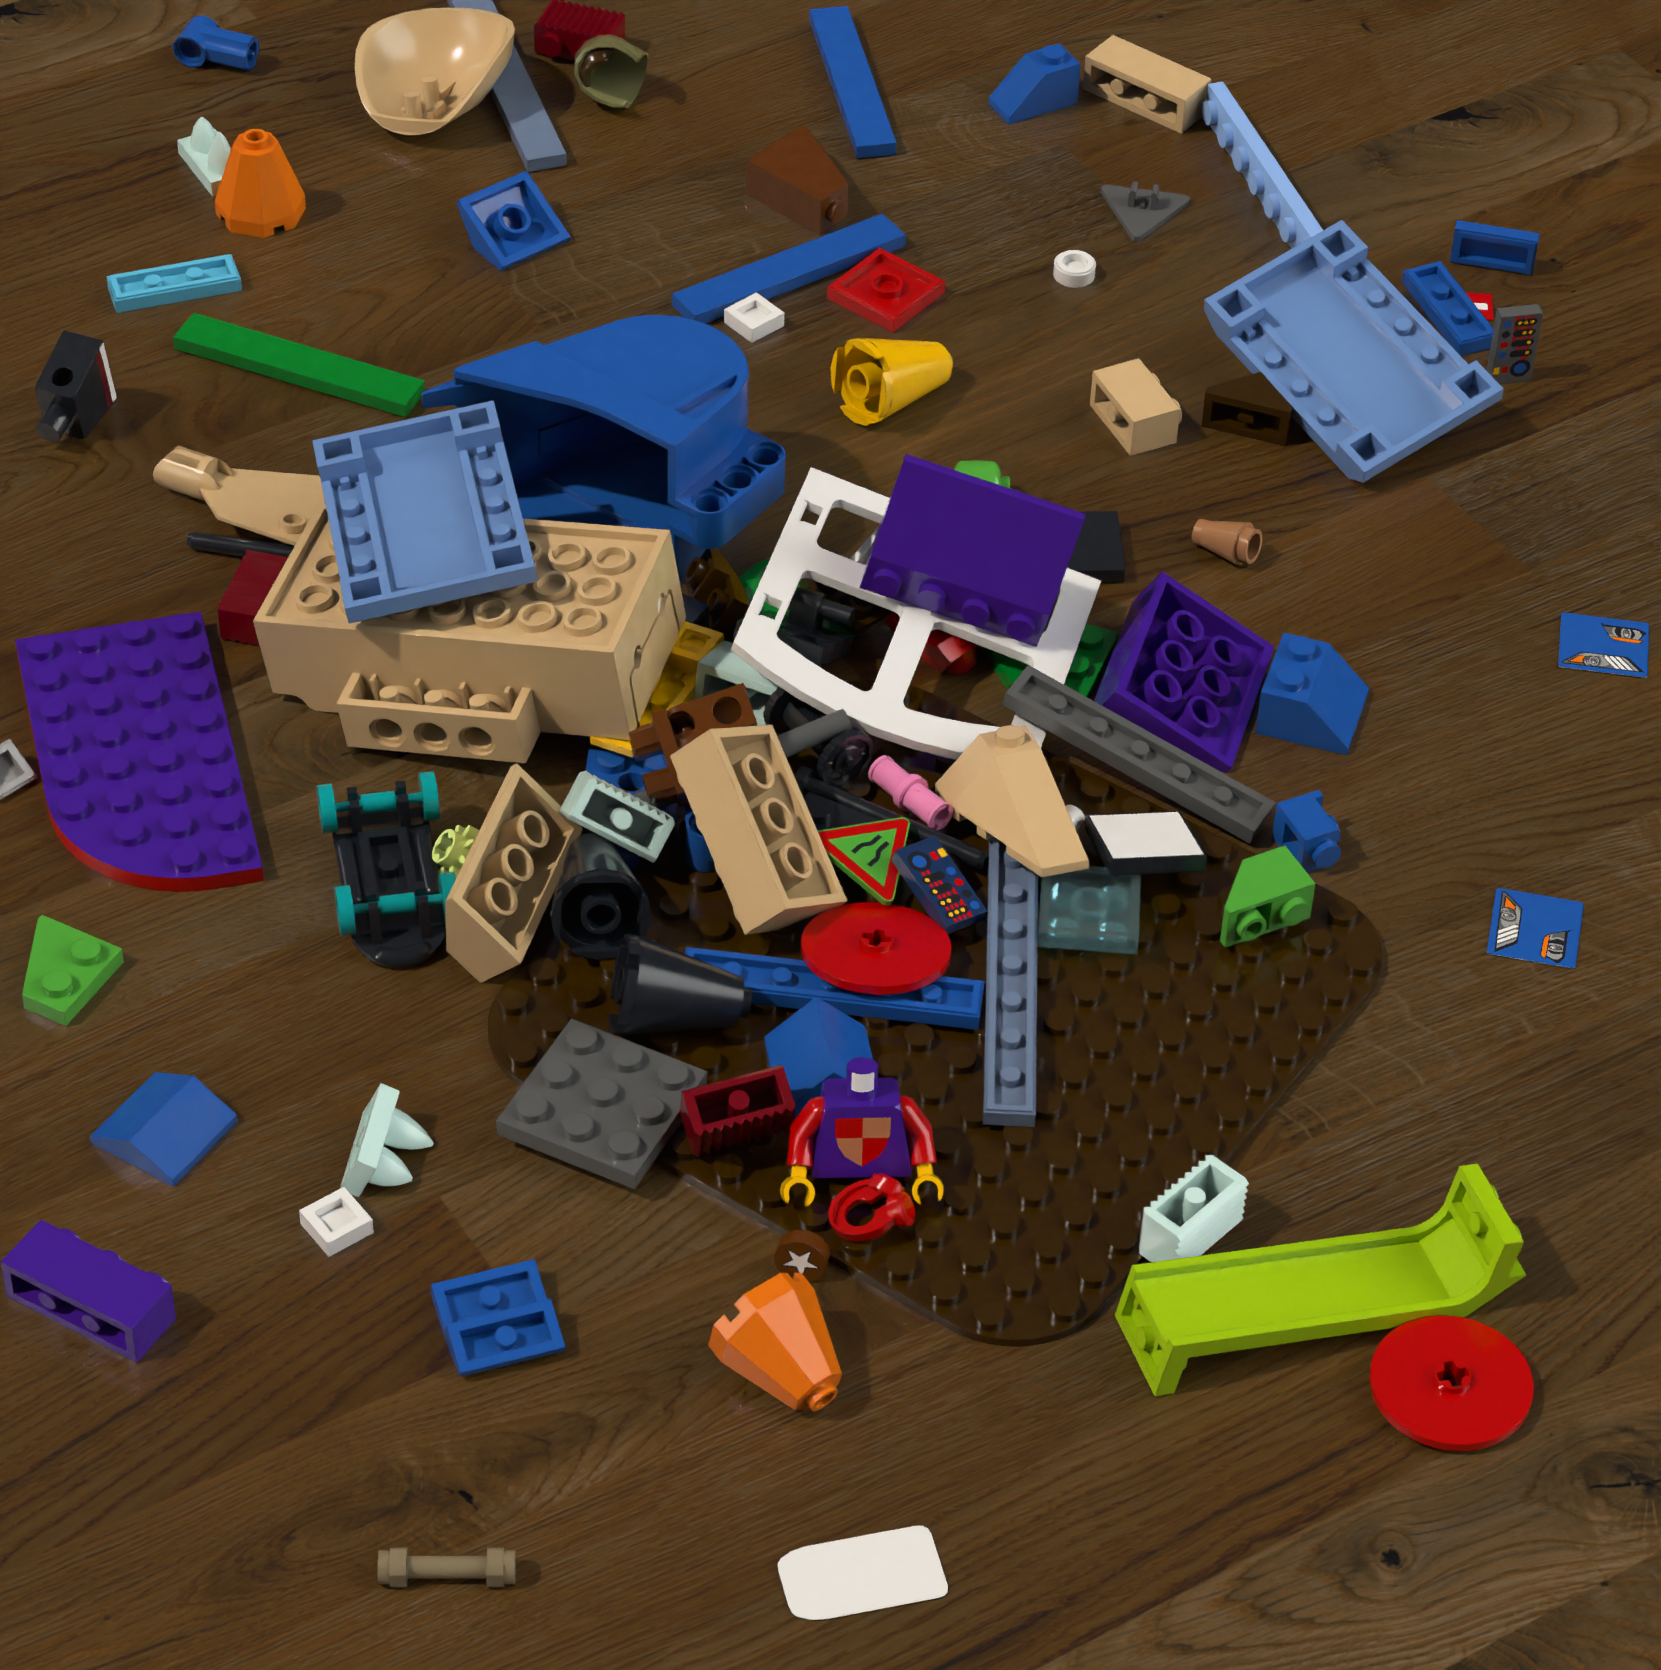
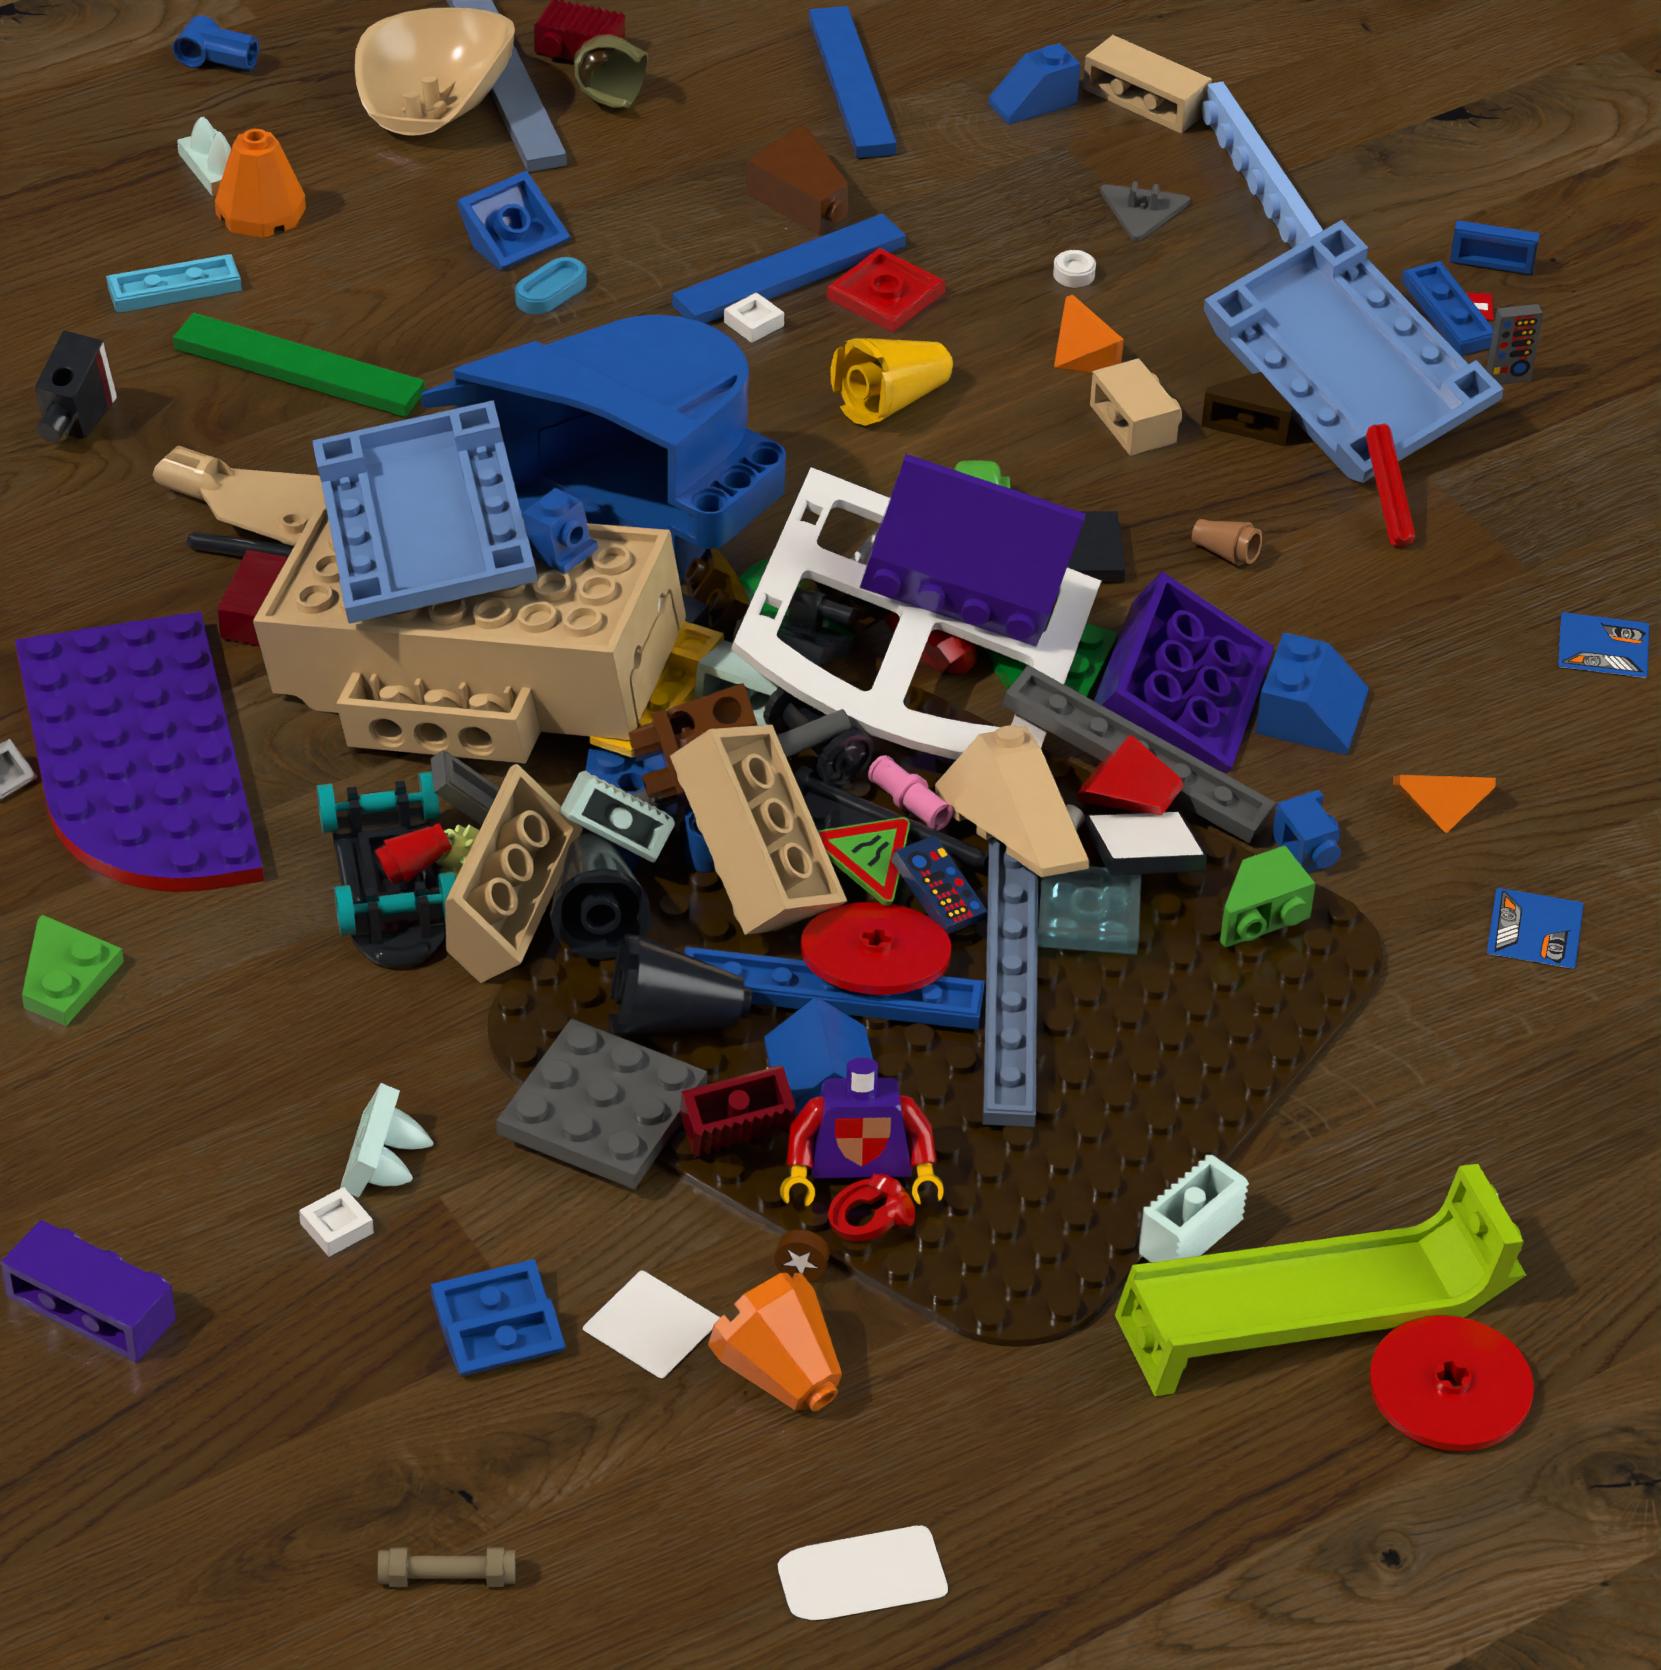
blue slope [90,1072,238,1187] -> none
none -> red cone [375,823,452,885]
none -> dark grey tile [431,750,500,825]
none -> dark azure tile [515,257,587,314]
none -> blue brick [522,488,598,574]
none -> white sticker [583,1271,720,1379]
none -> orange slope [1054,294,1124,373]
none -> red slope [1076,734,1184,815]
none -> red axle [1365,423,1415,547]
none -> orange slope [1393,775,1496,834]

